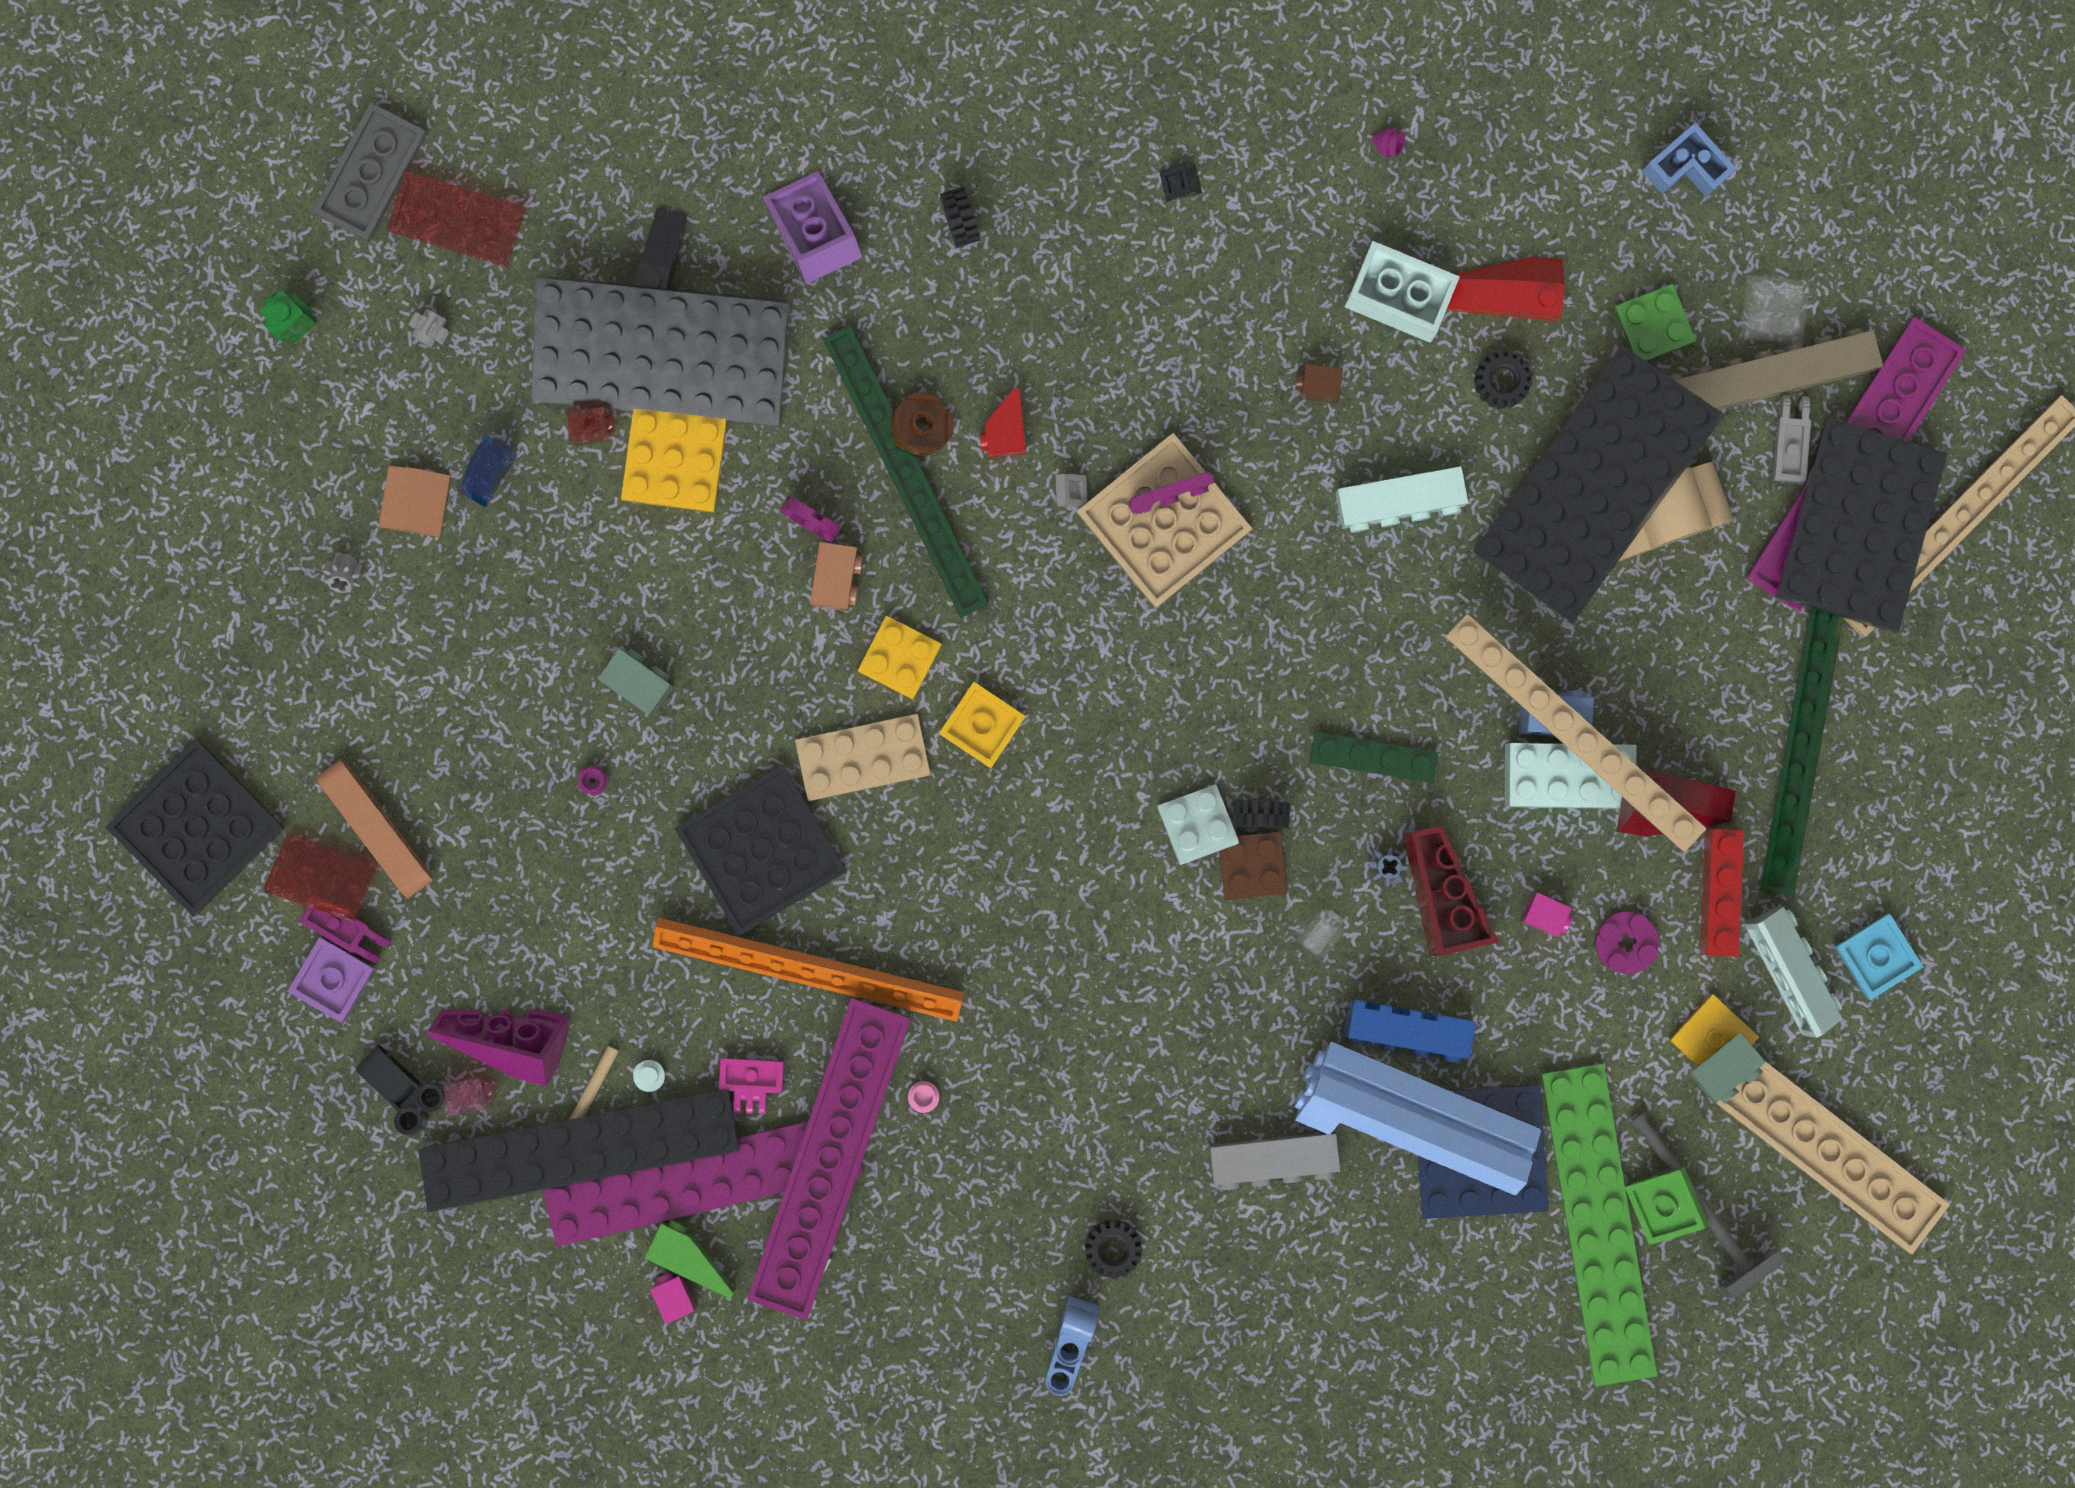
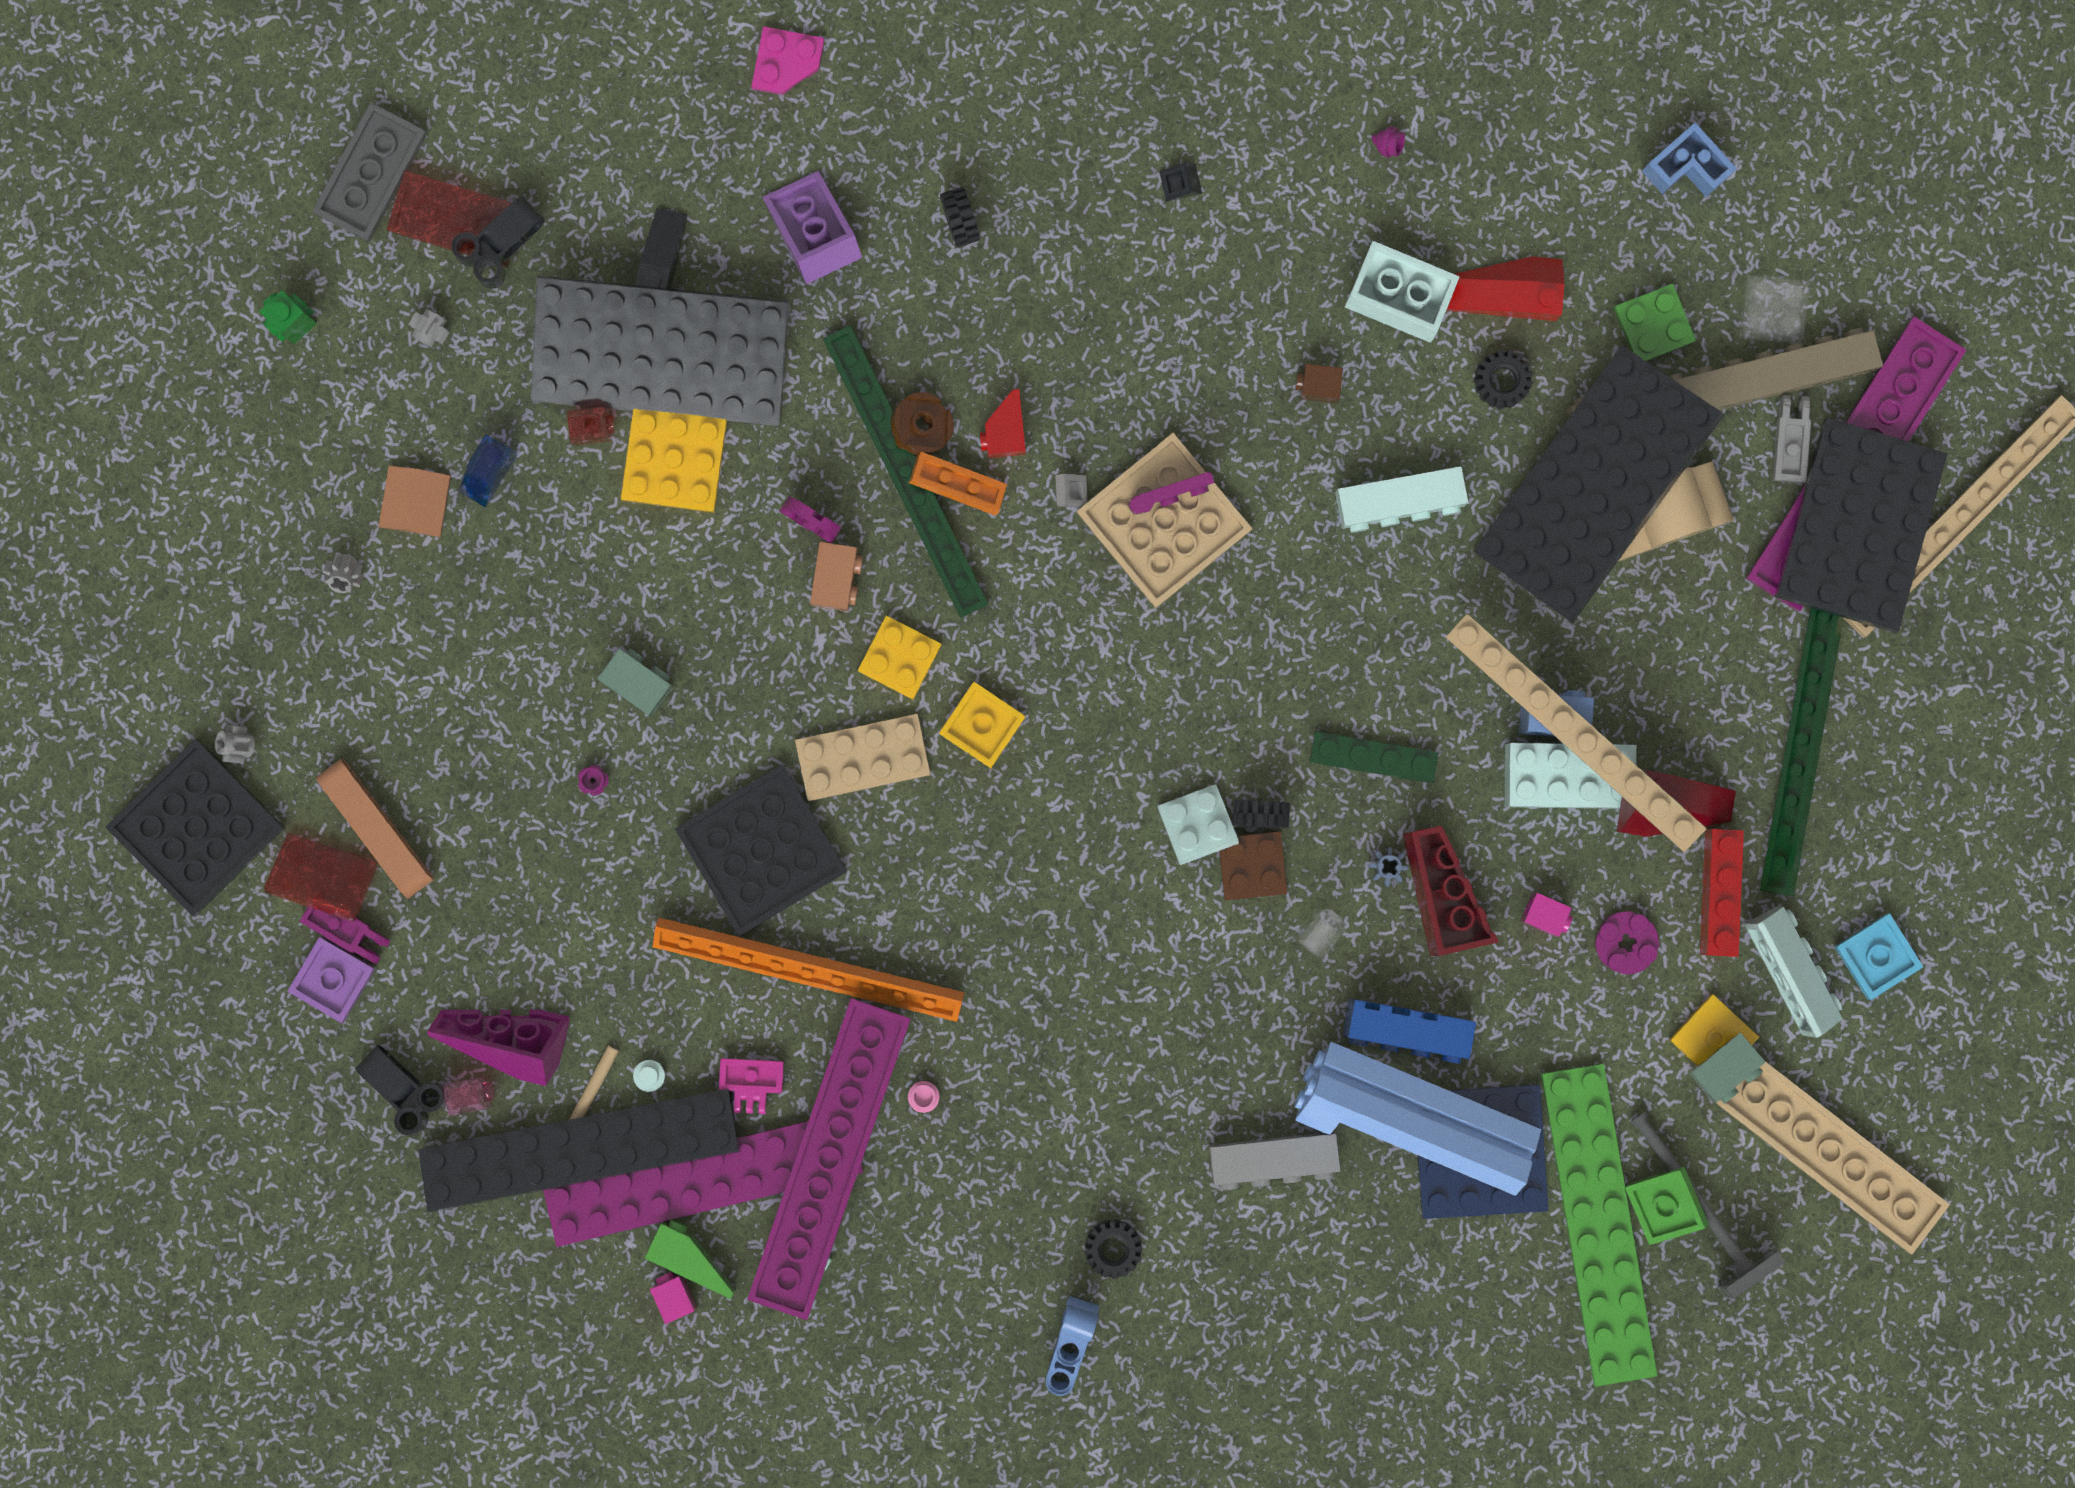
none -> light grey gear [215,725,255,764]
none -> black piece [451,197,545,289]
none -> dark pink plate [751,26,825,95]
none -> orange plate [909,452,1007,515]

